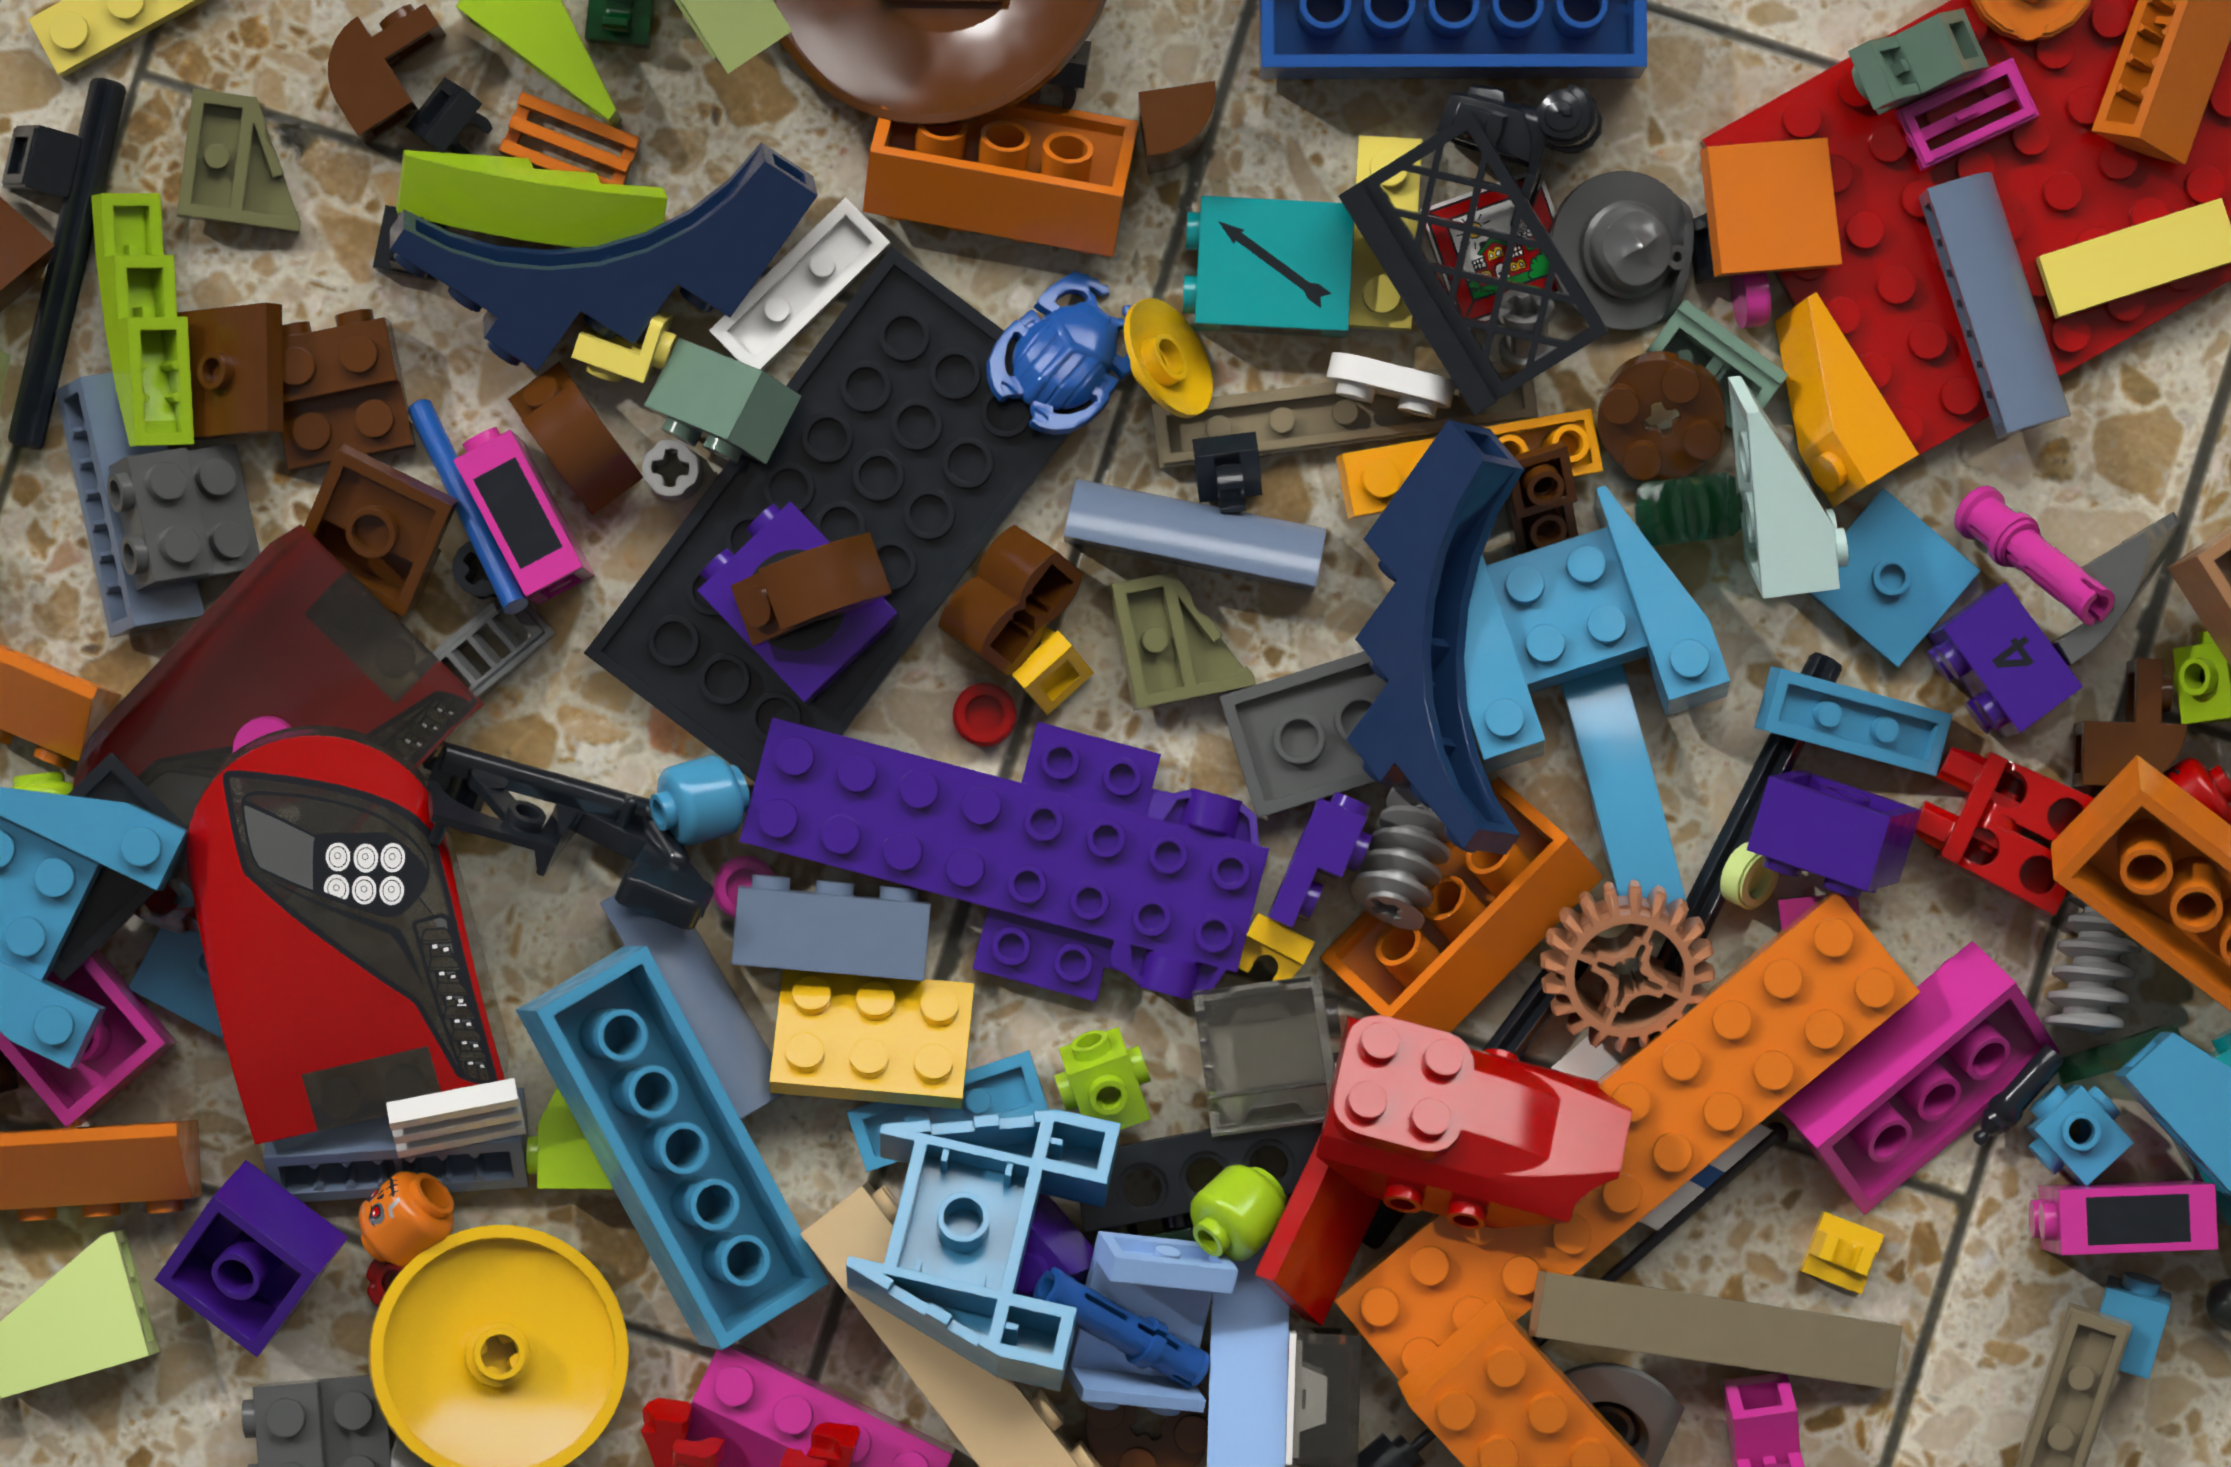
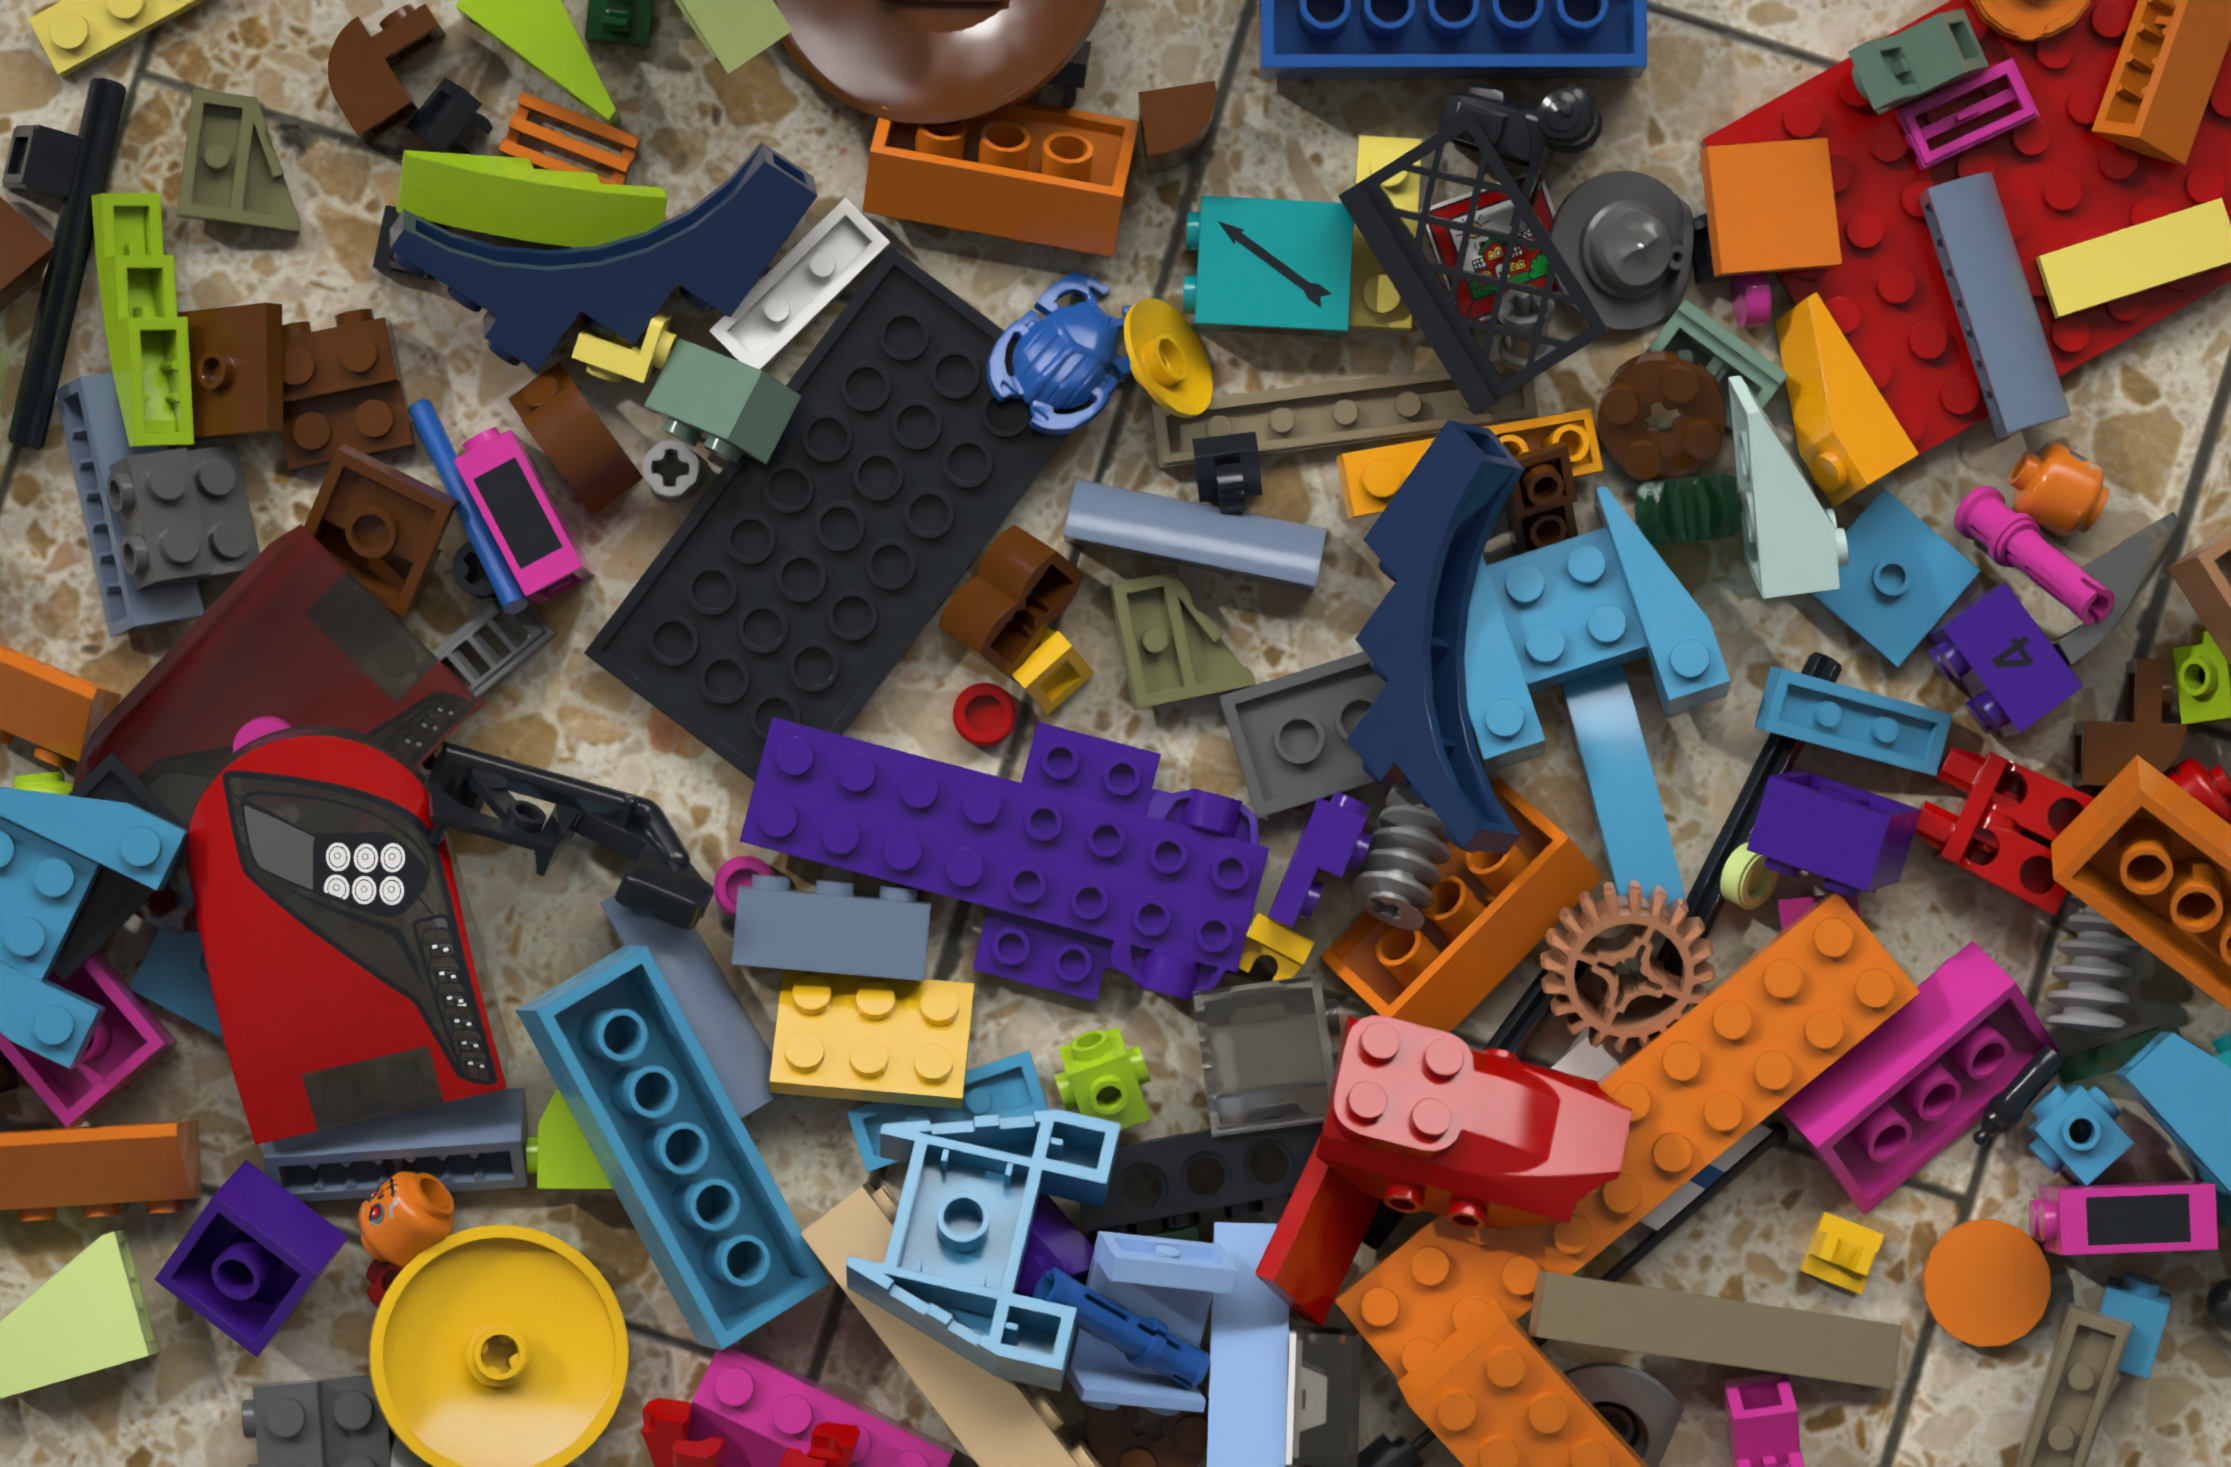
white tile [386,1078,526,1158] -> none
dark azure head [650,755,750,846] -> none
dark purple brick [697,501,900,705] -> none
reddish brown brick [730,532,892,646] -> none
lime head [1190,1165,1286,1262] -> none
white plate [1326,352,1456,418] -> none
none -> orange tile [1921,1219,2051,1347]
none -> orange head [2008,442,2109,537]

